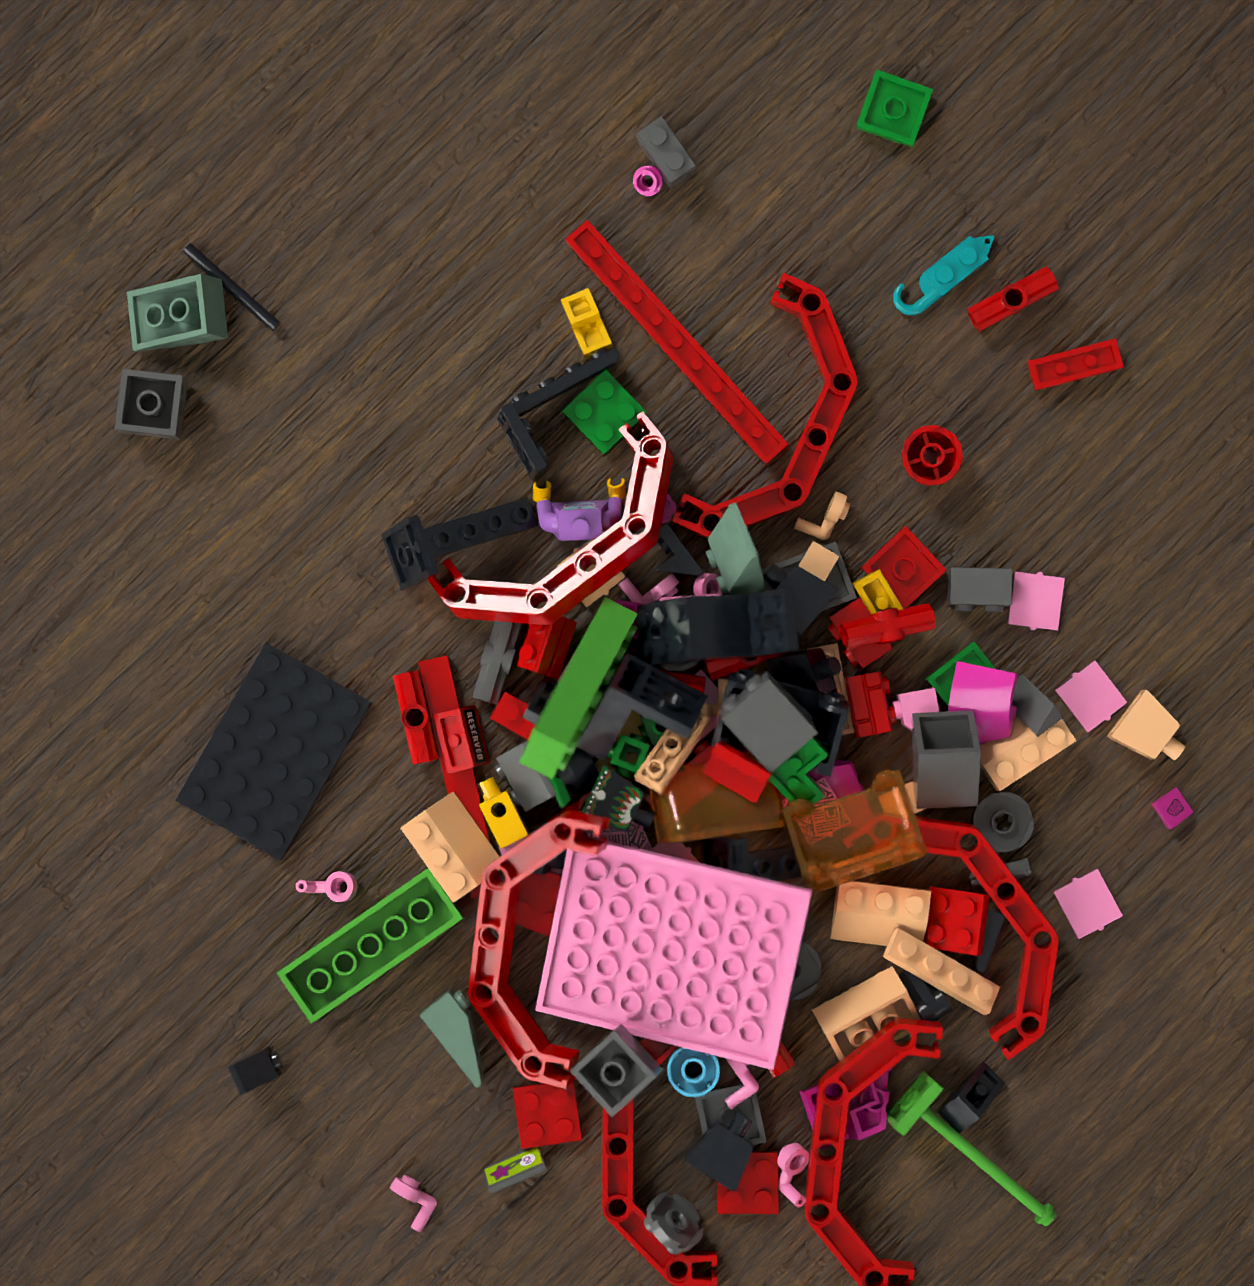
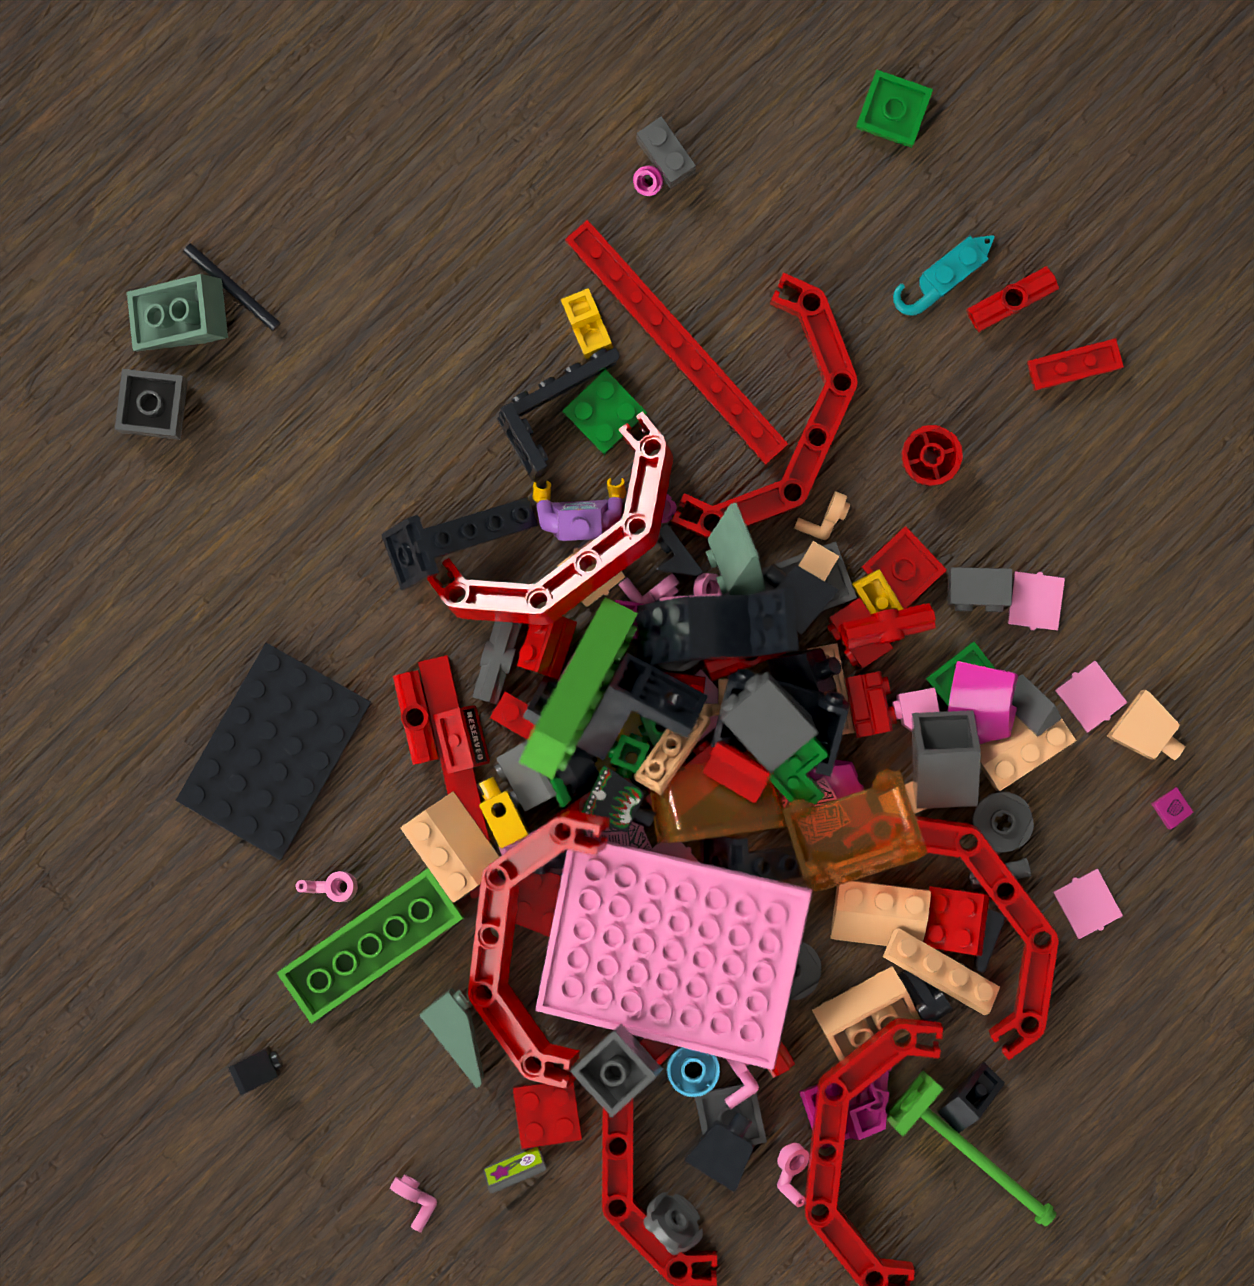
red plate [717,1151,778,1214] -> none

